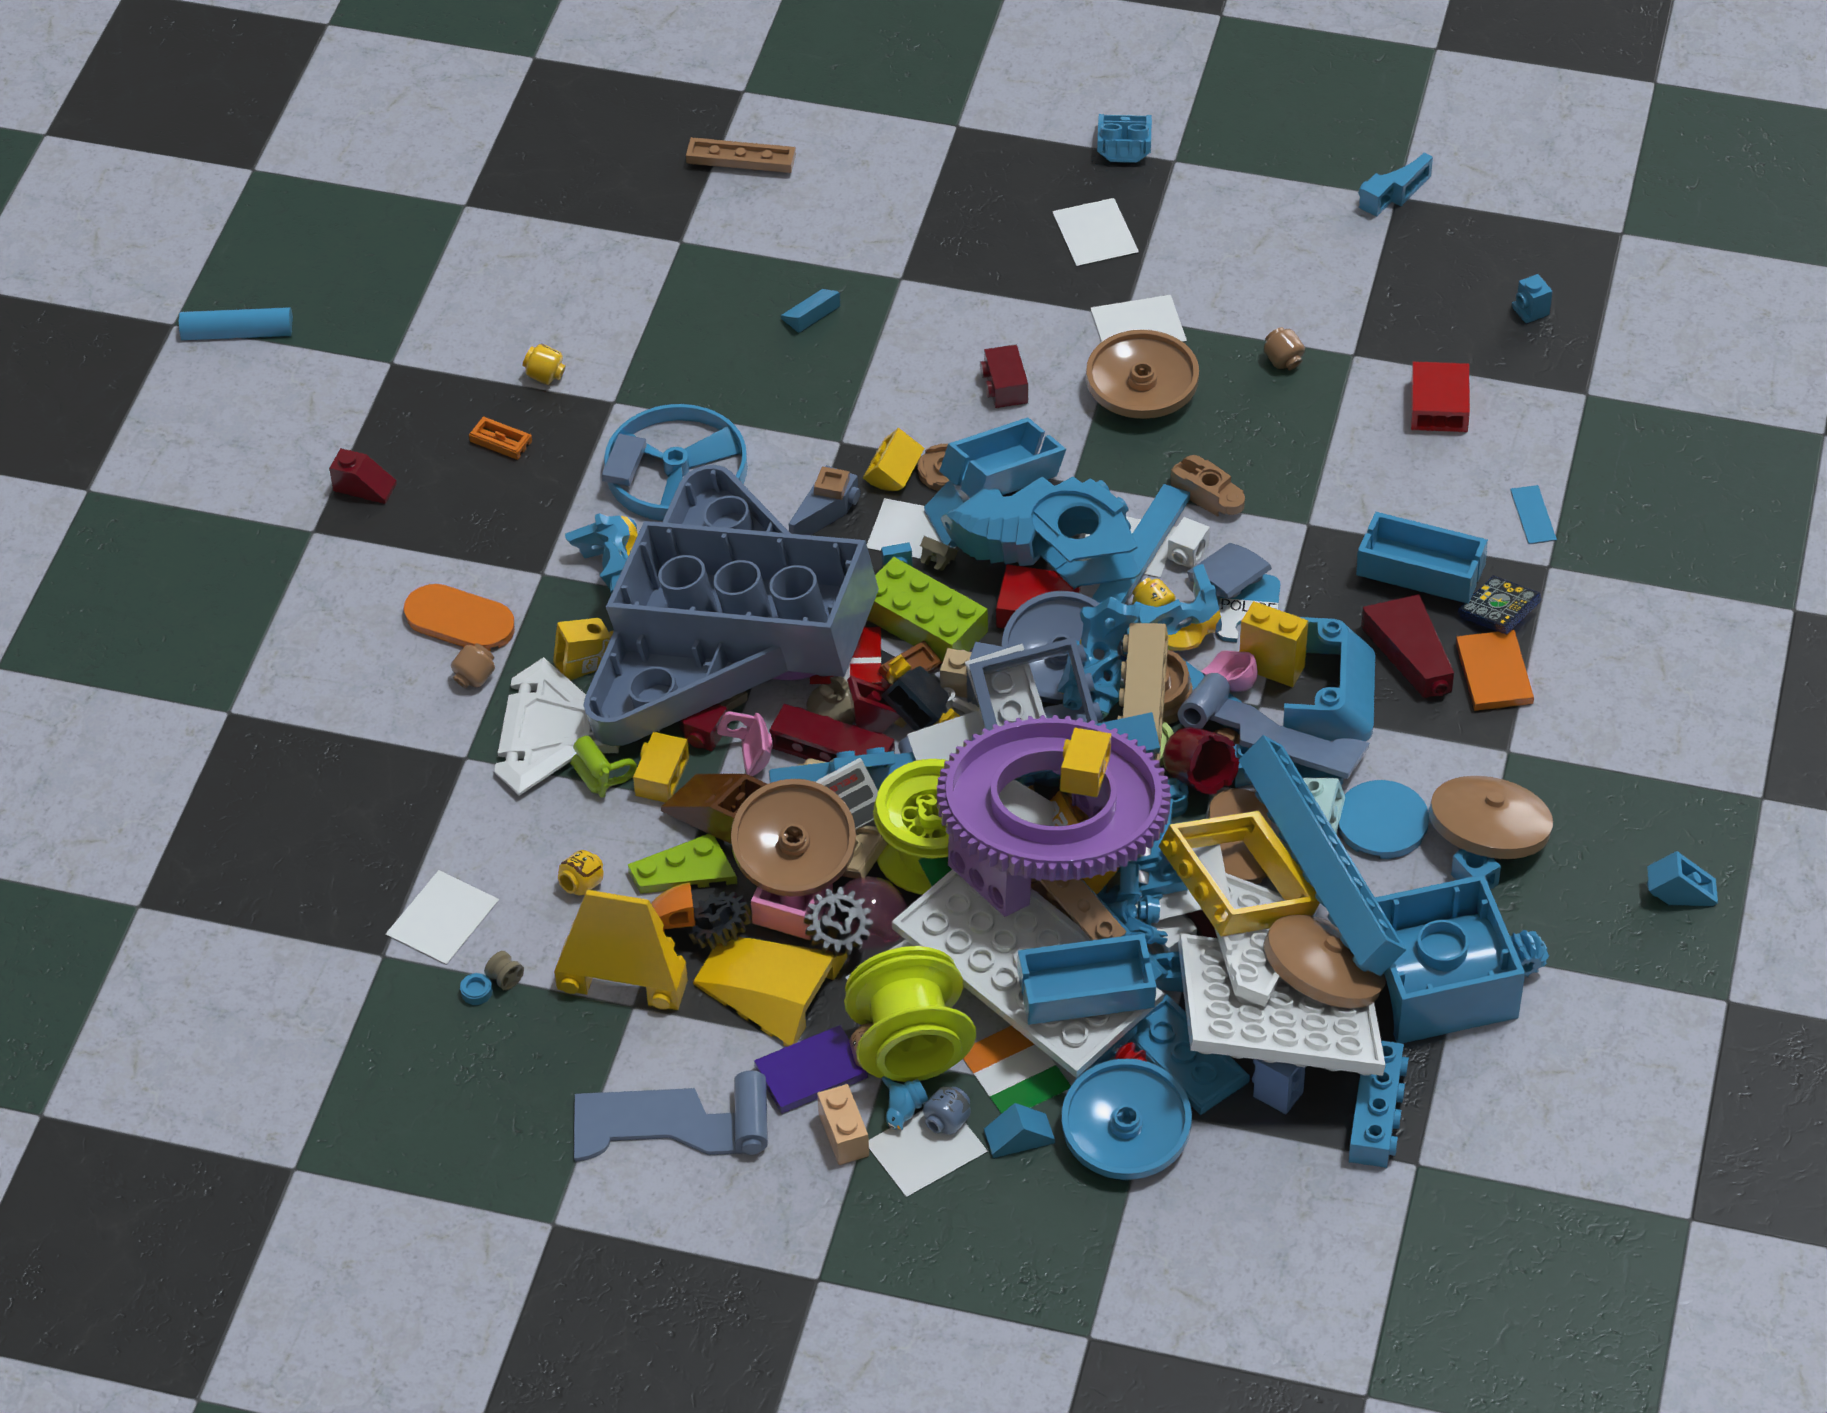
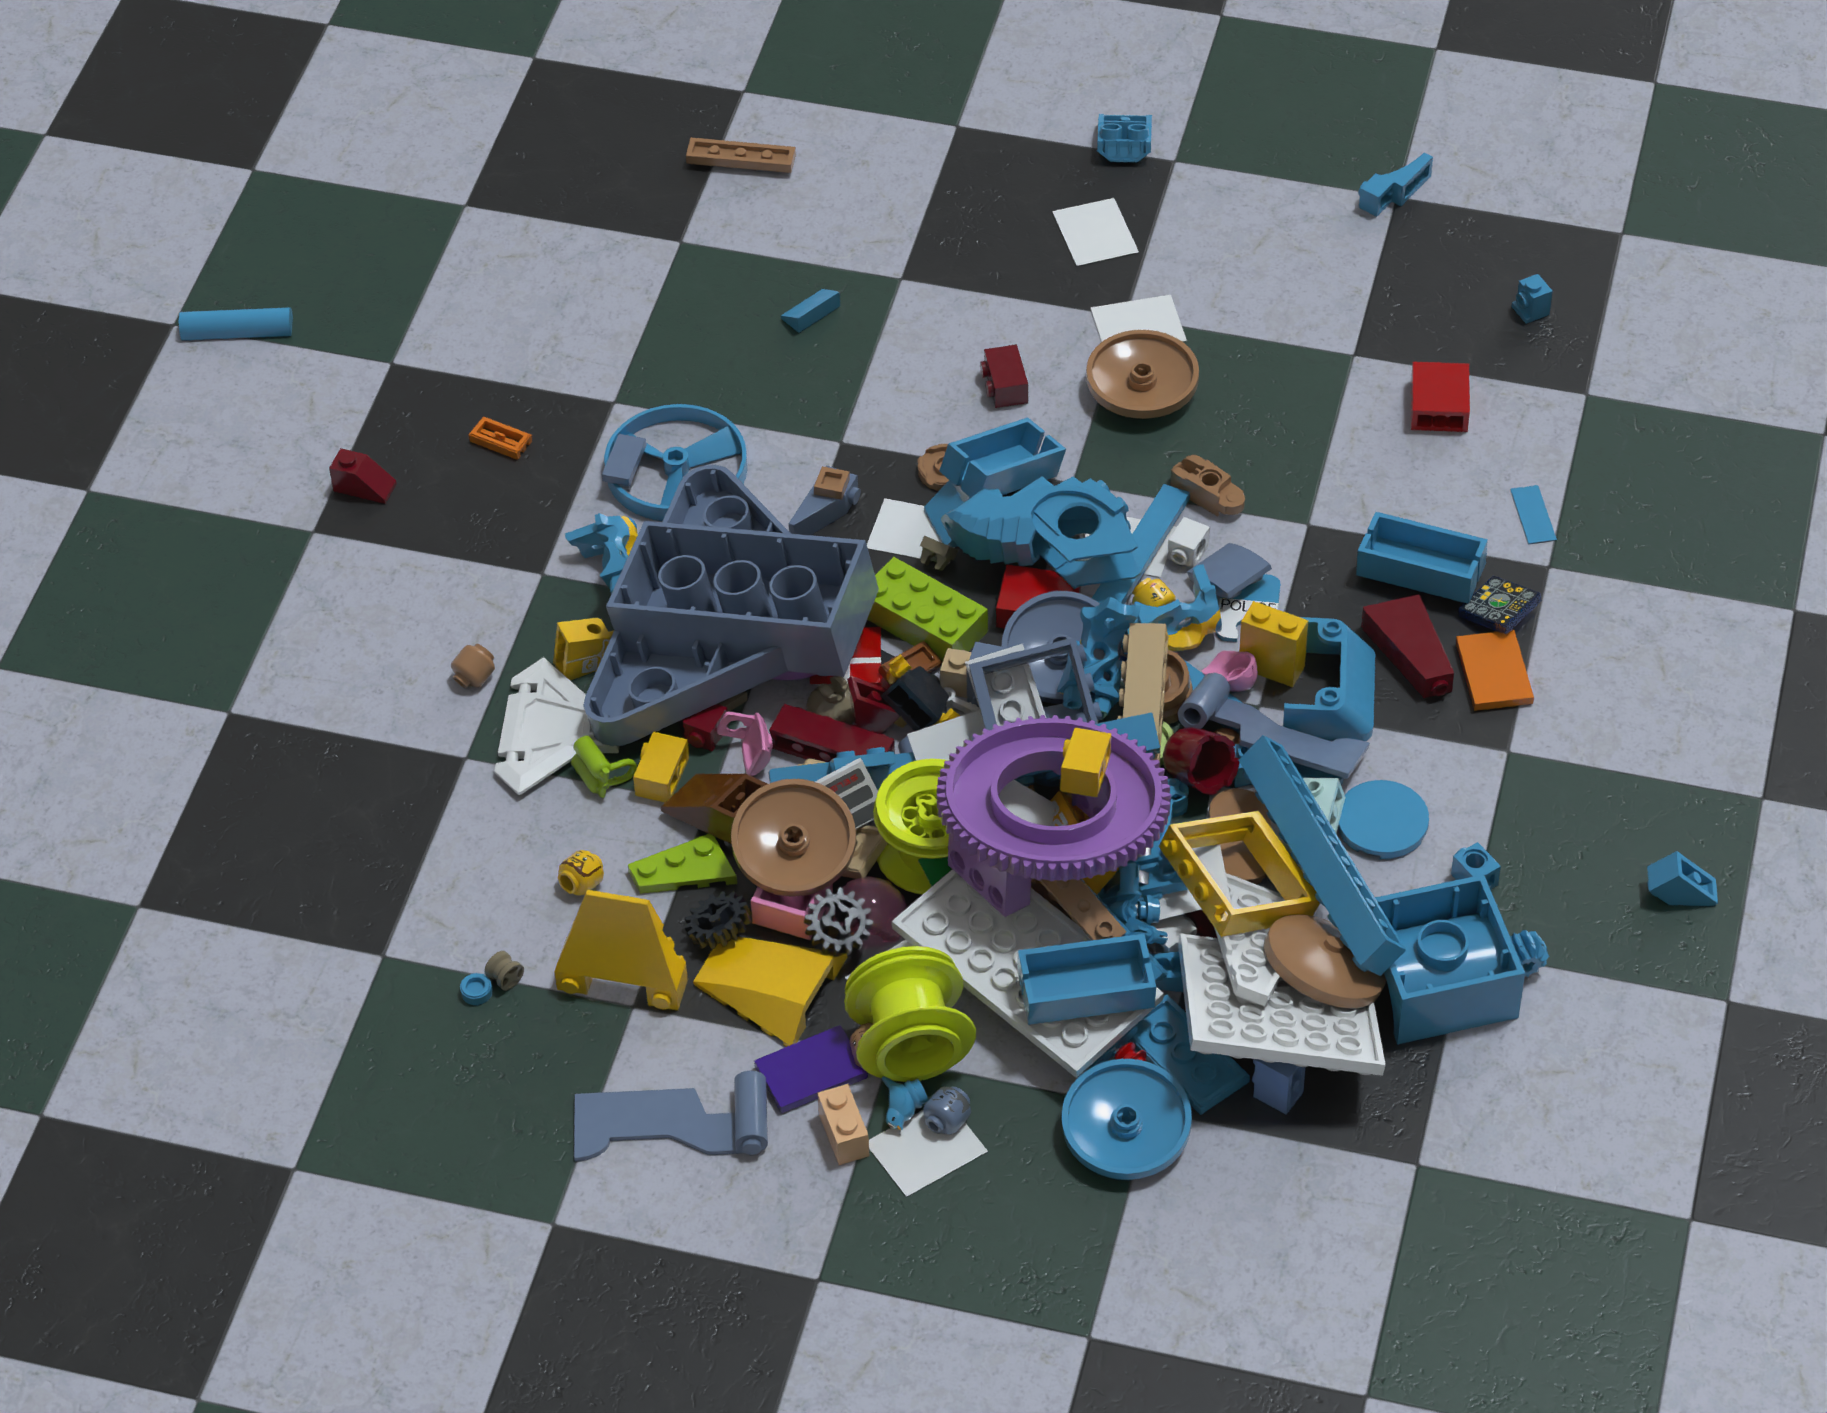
white sticker [386,870,499,964] -> none
orange tile [404,584,515,651] -> none
yellow head [522,343,566,385] -> none
orange brick [651,883,695,934] -> none
yellow brick [863,428,925,491] -> none
dark azure plate [881,542,913,568] -> none
sticker [963,1025,1071,1114] -> none
dark azure slope [984,1103,1055,1158] -> none
medium nougat head [1264,327,1305,370] -> none
dark azure brick [1348,1041,1409,1168] -> none
medium nougat dish [1429,776,1553,859] -> none

